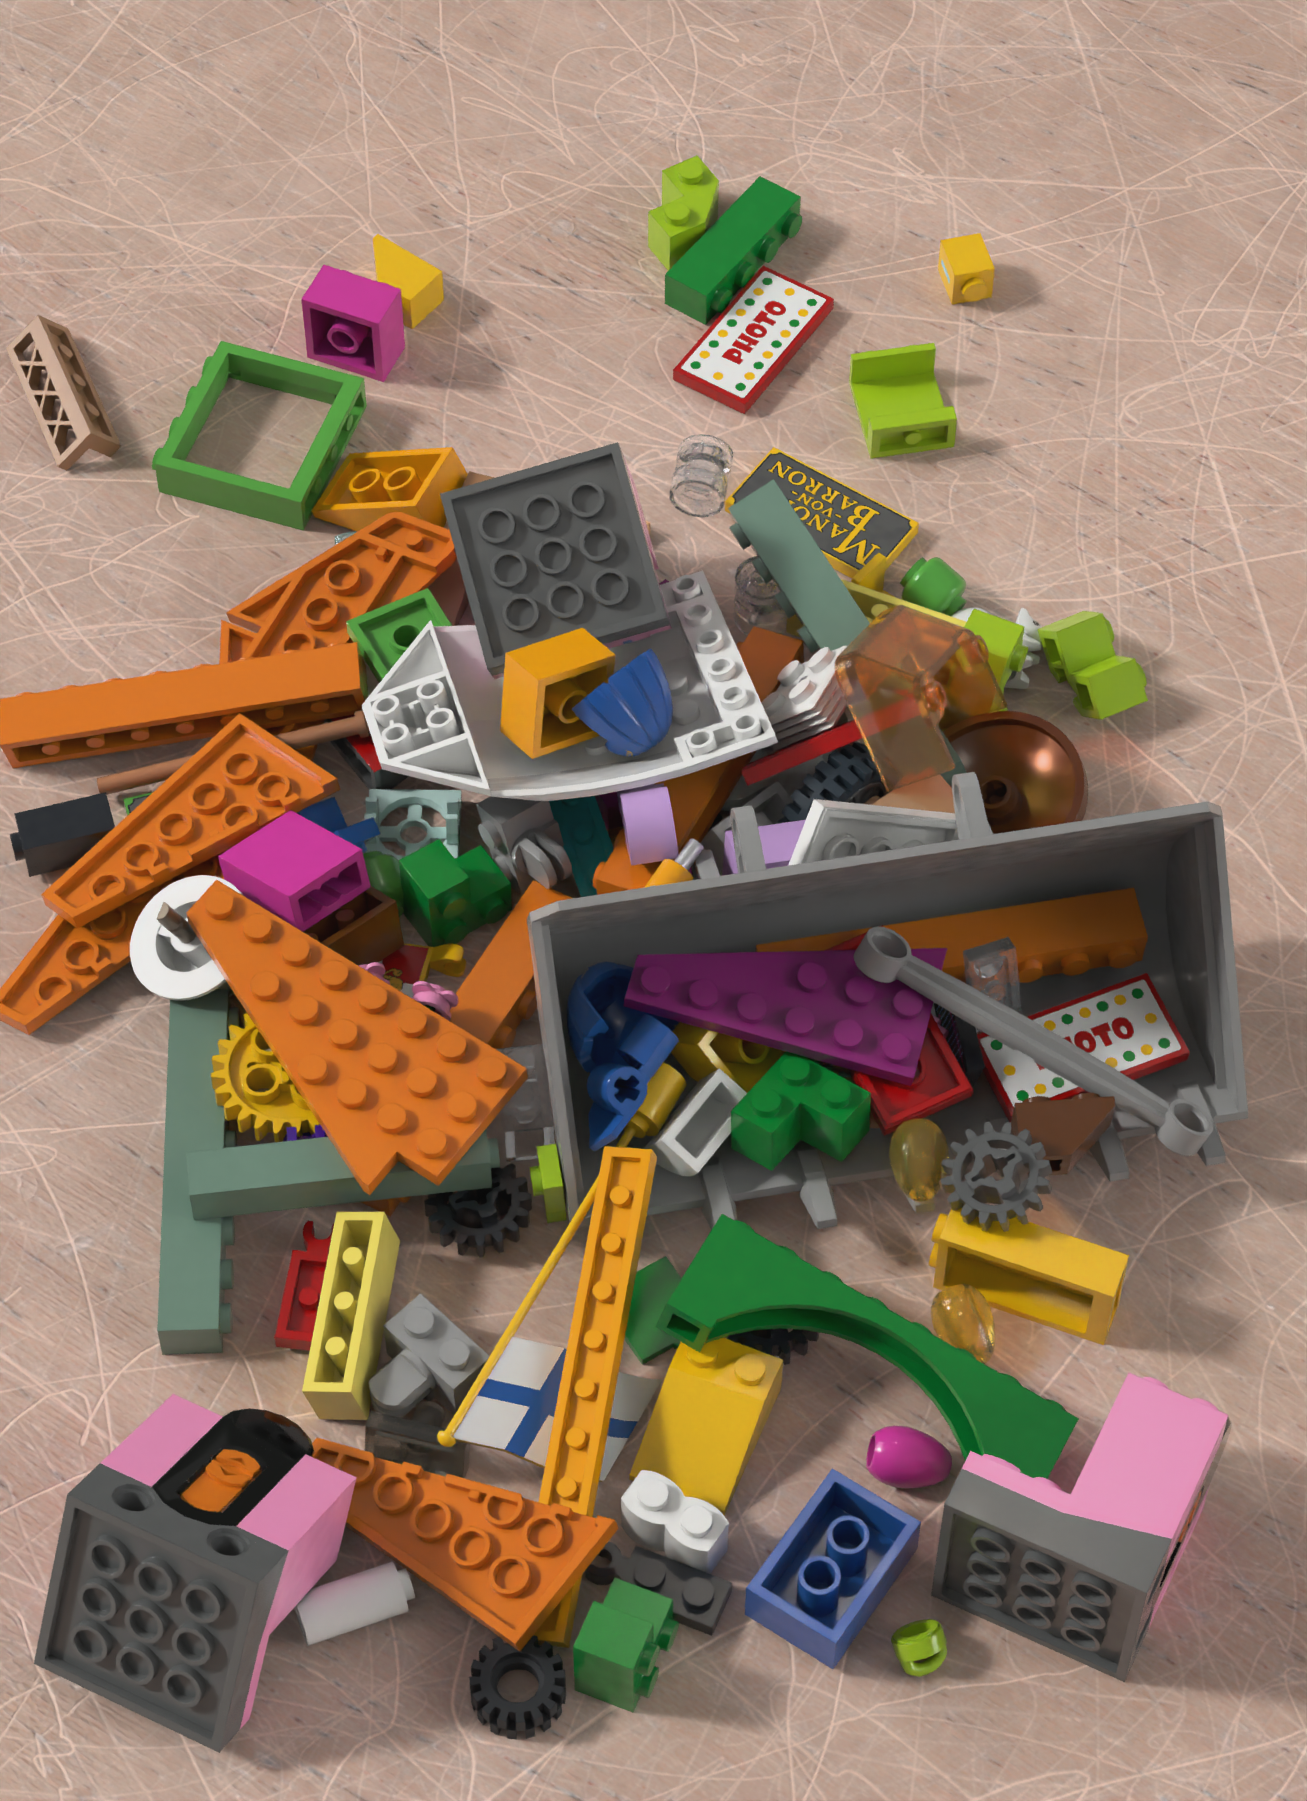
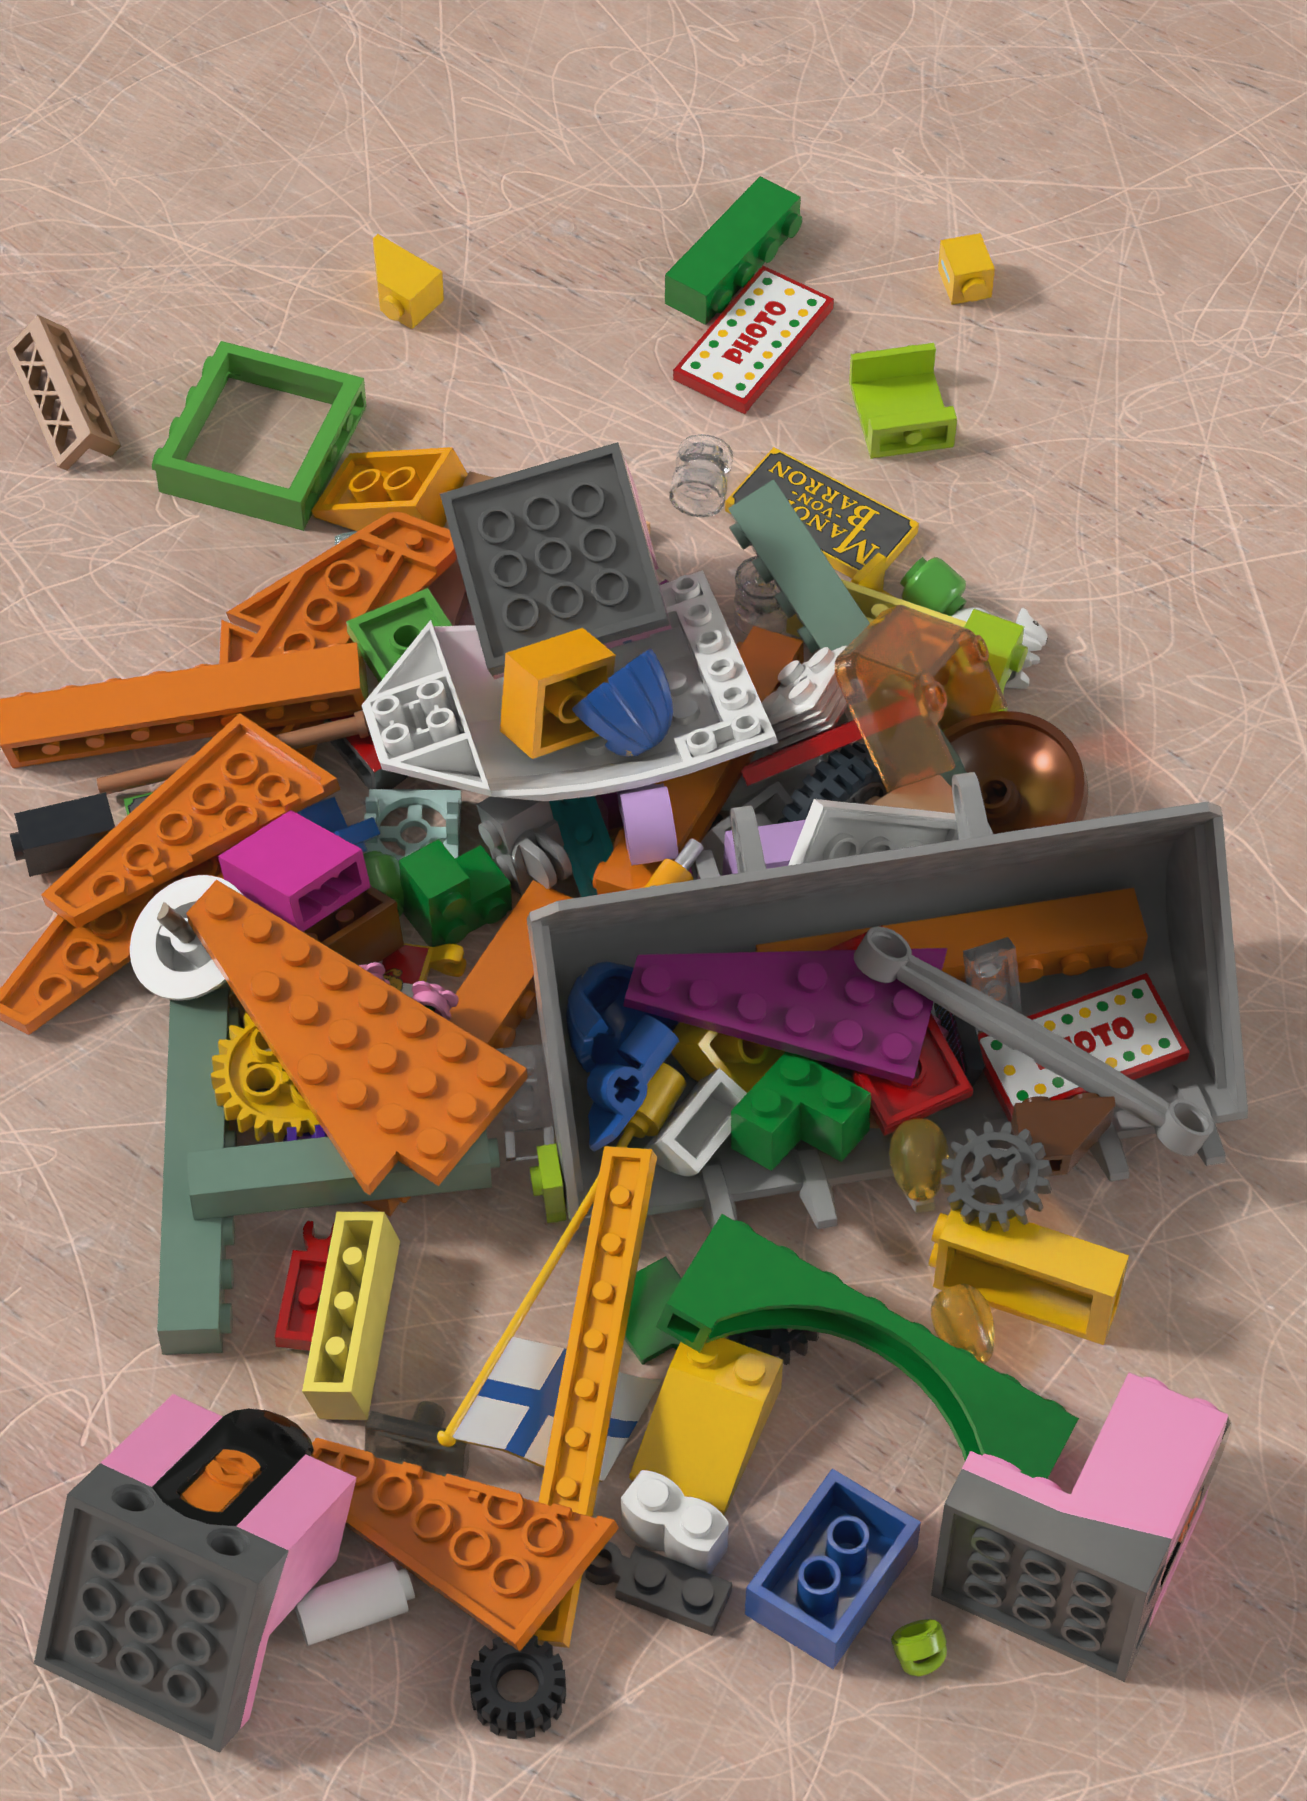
dark pink brick [301,265,405,382] -> none
light grey brick [369,1293,490,1420] -> none
black gear [424,1163,532,1258] -> none
green brick [573,1577,679,1713] -> none
lime brick [648,155,719,271] -> none
dark pink animal [866,1426,952,1488] -> none
lime brick [1037,611,1148,720] -> none

